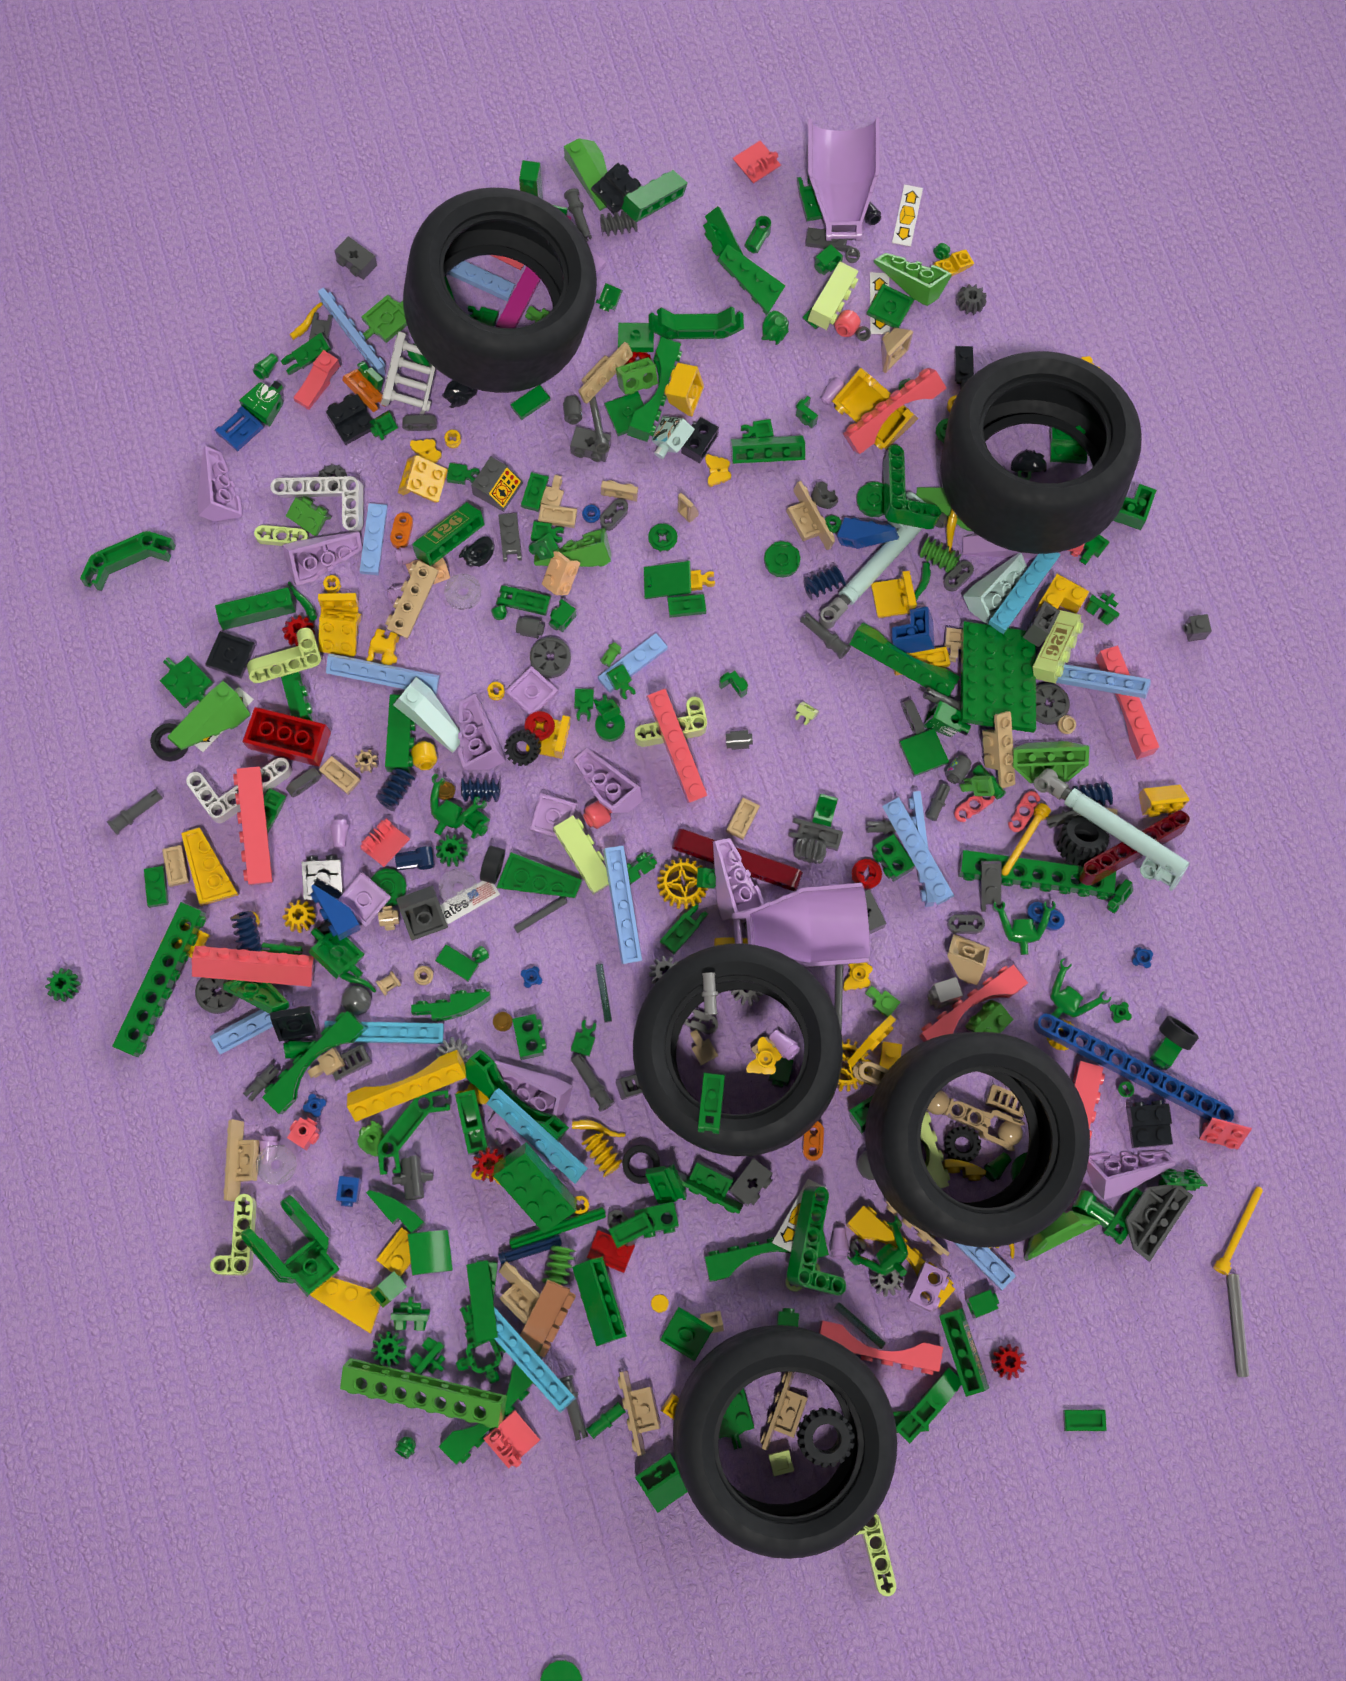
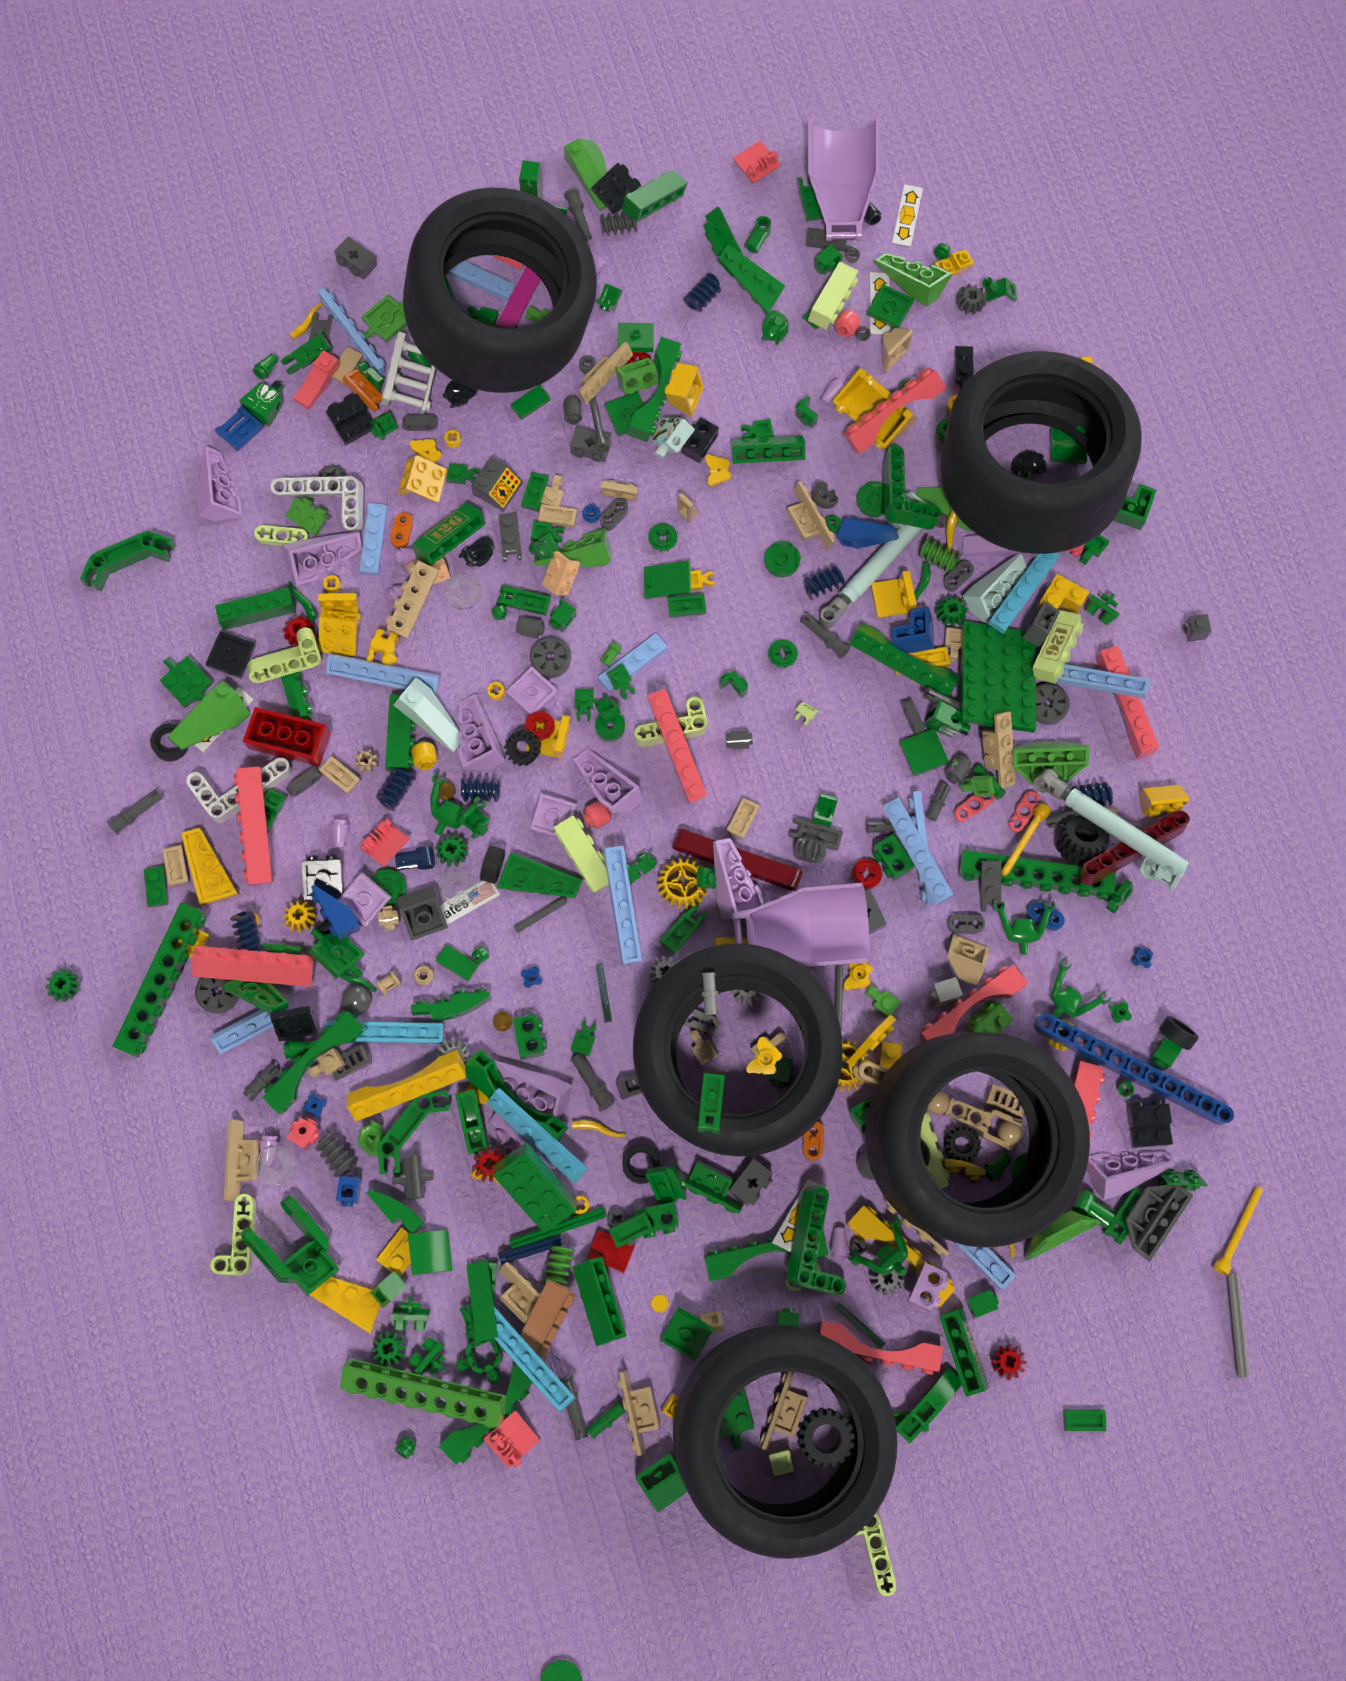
yellow piece [582,1132,622,1178] -> none
green piece [649,307,744,339] -> none
lavender cone [769,1030,800,1060] -> none
tan plate [1057,715,1076,734] -> none
coral hinge [1199,1117,1252,1150] -> none
none -> dark grey piece [315,1131,357,1178]
none -> tan tile [331,346,363,385]
none -> dark grey bush [579,355,595,374]
none -> dark blue piece [683,273,721,312]
none -> green gear [768,639,798,669]
none -> green gear [935,595,968,627]
none -> green bracket [982,277,1017,302]

